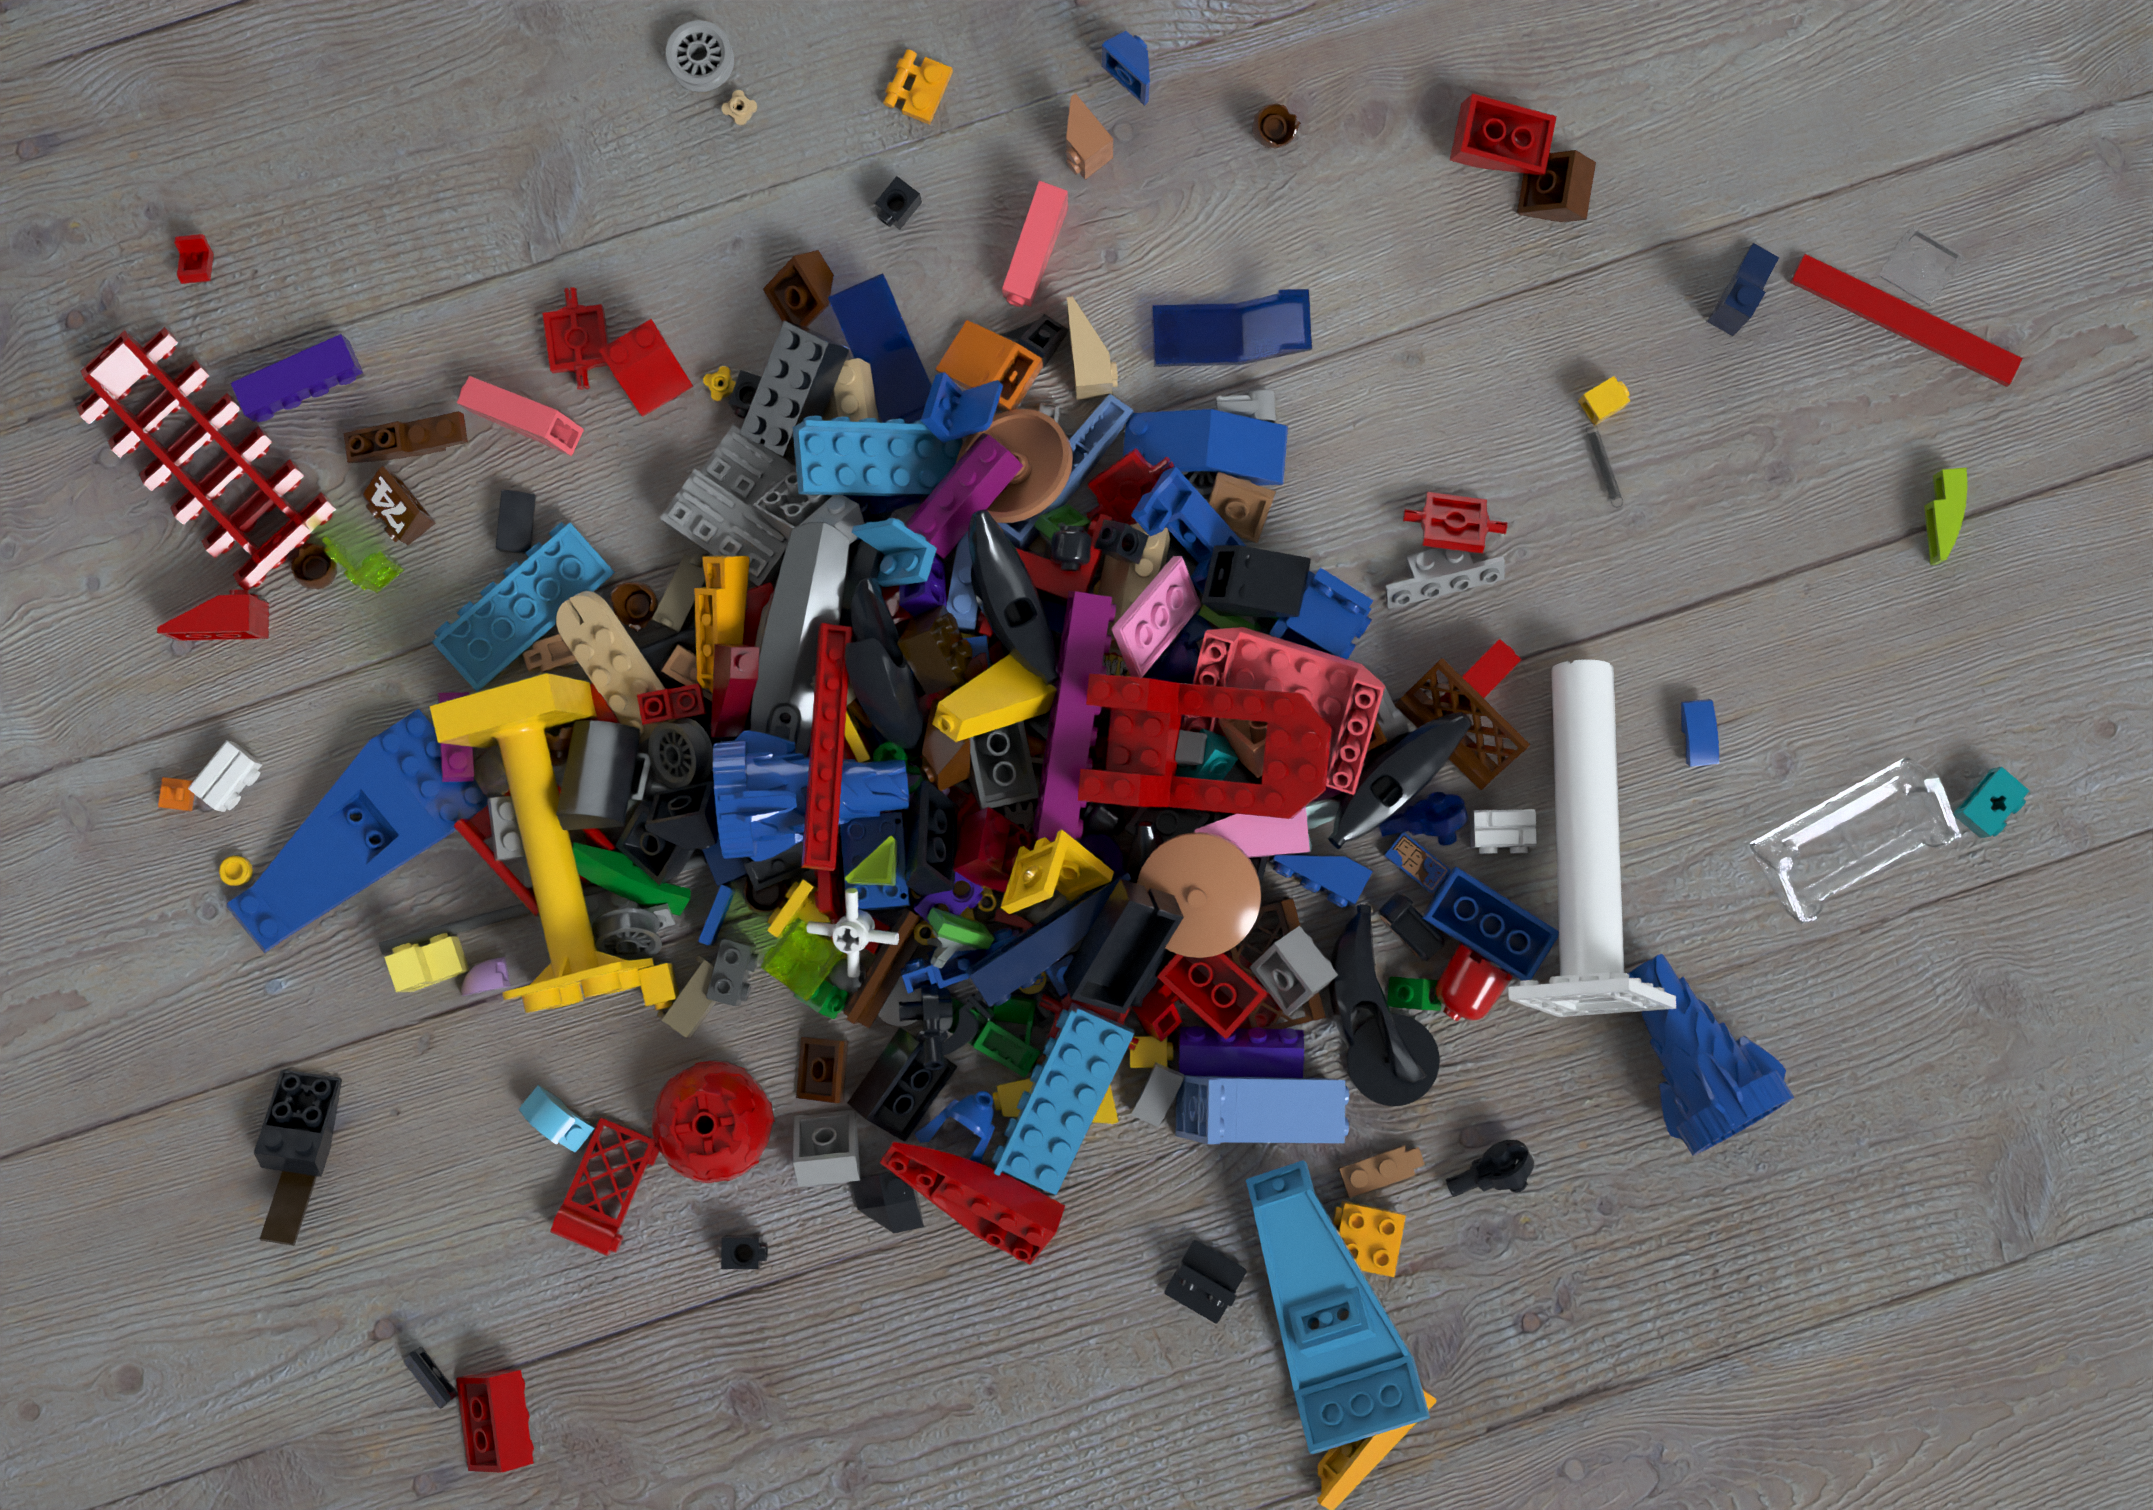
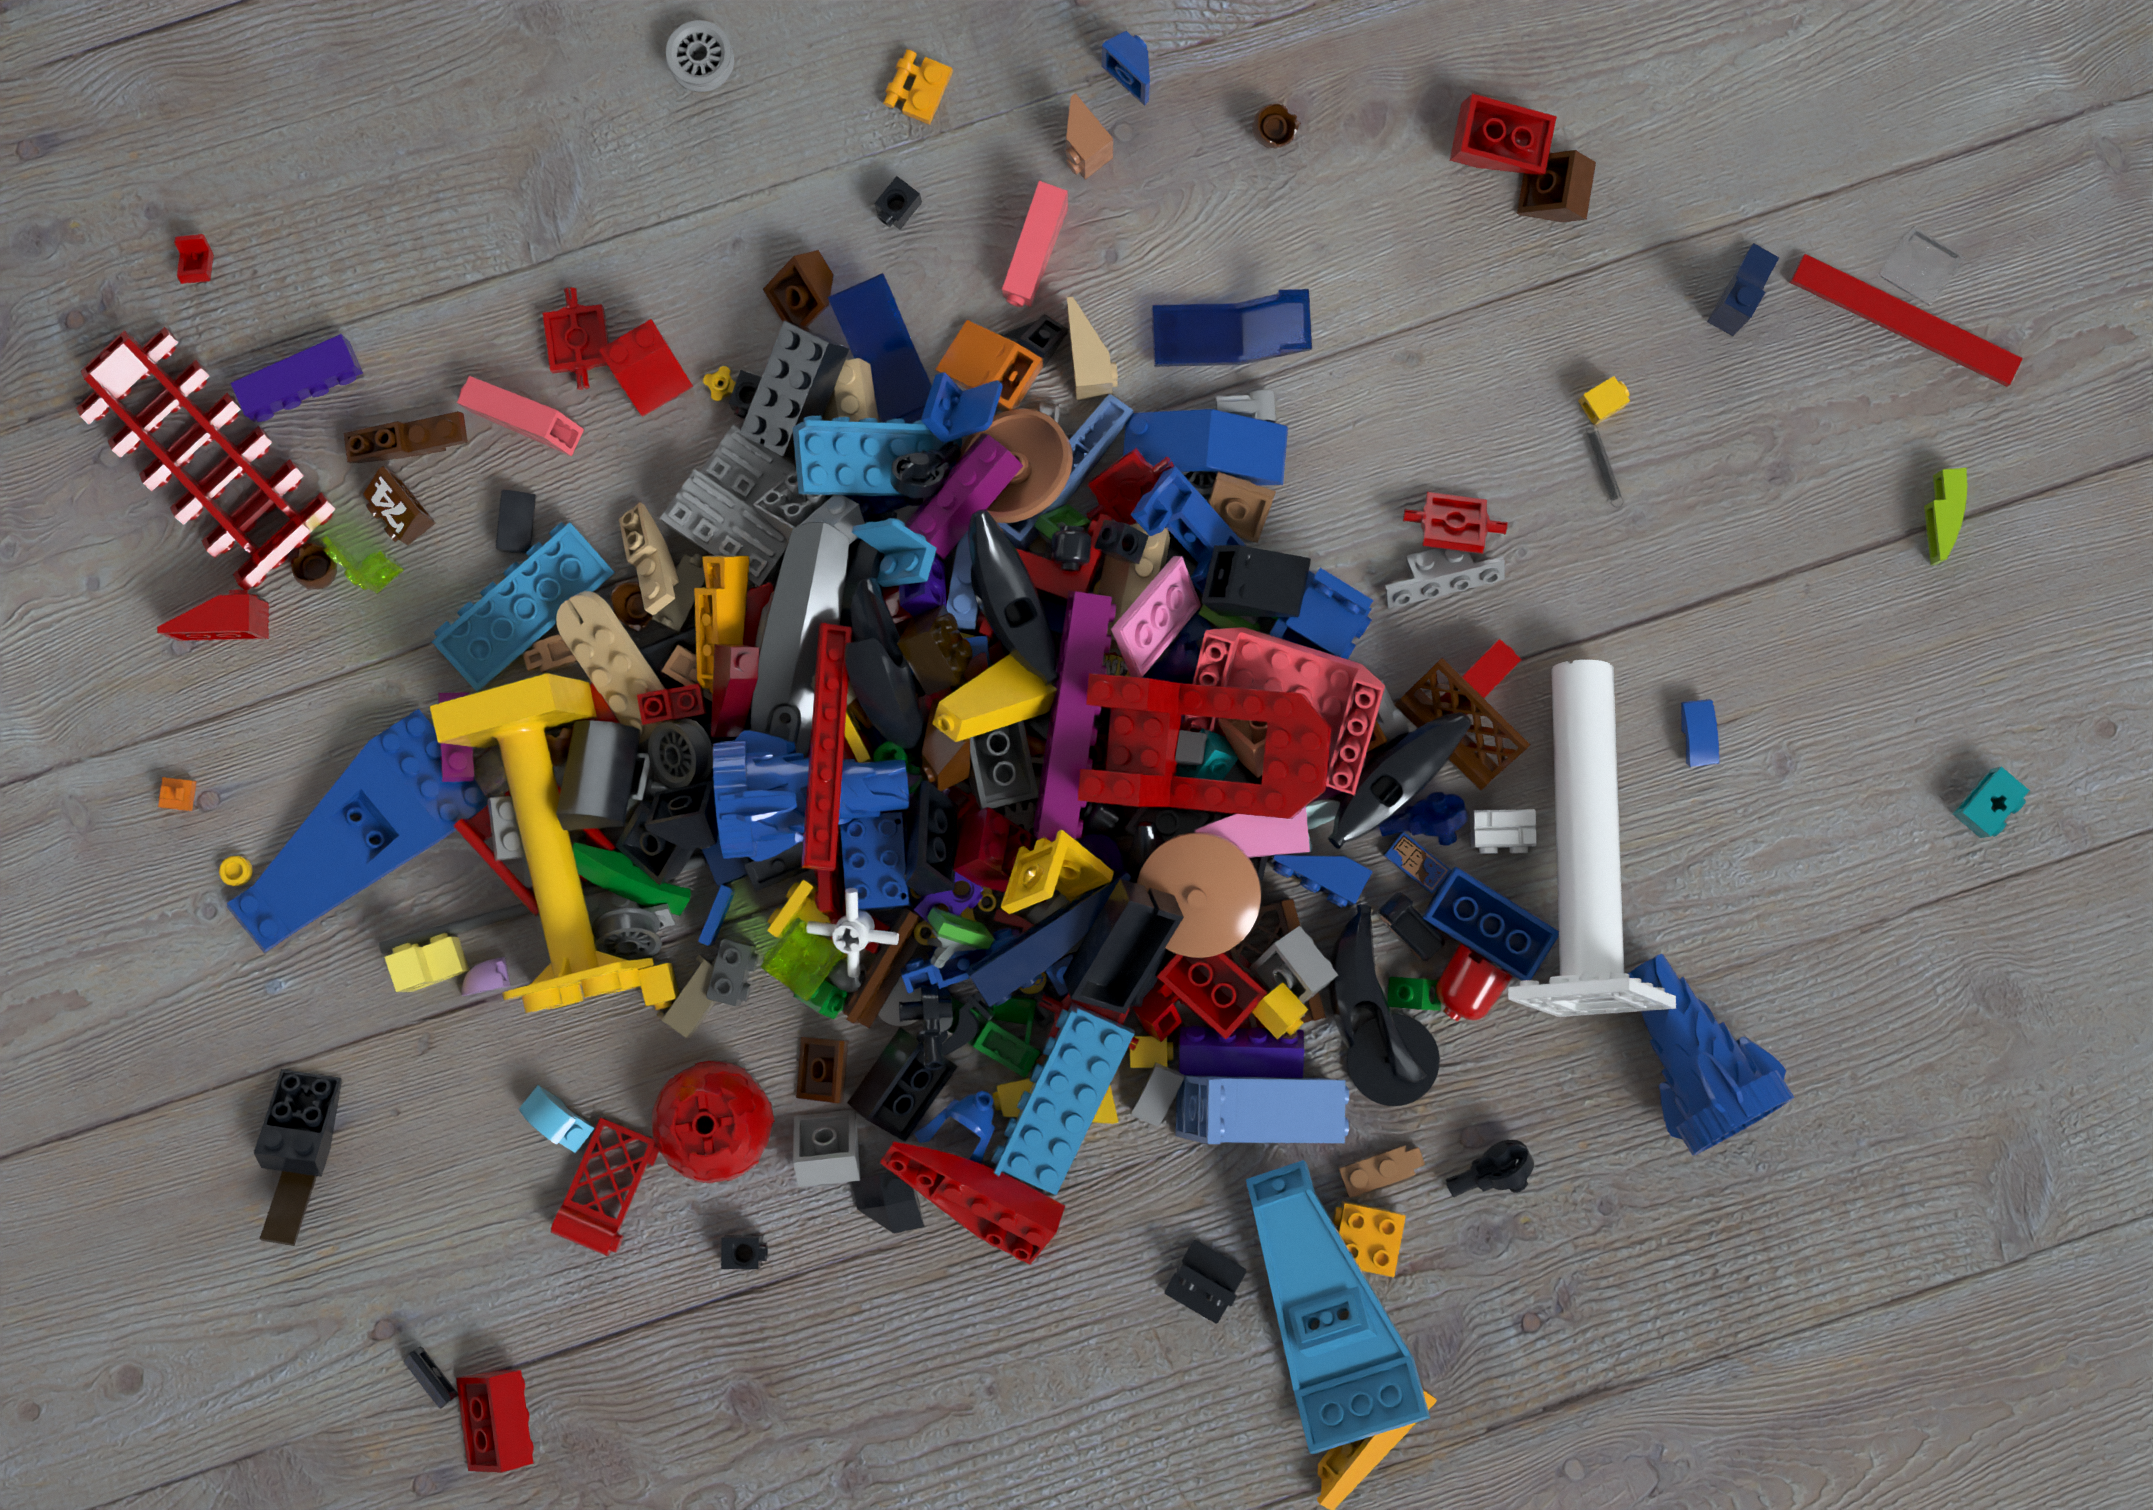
white brick [188,740,263,812] -> none
tan plate [722,90,757,125] -> none
reddish brown hair [743,876,788,916] -> none
lime slope [844,836,898,886] -> none
clear windscreen [1749,757,1961,925] -> none
none -> tan slope [619,502,679,615]
none -> black pin [890,441,962,506]
none -> yellow brick [1252,982,1308,1039]

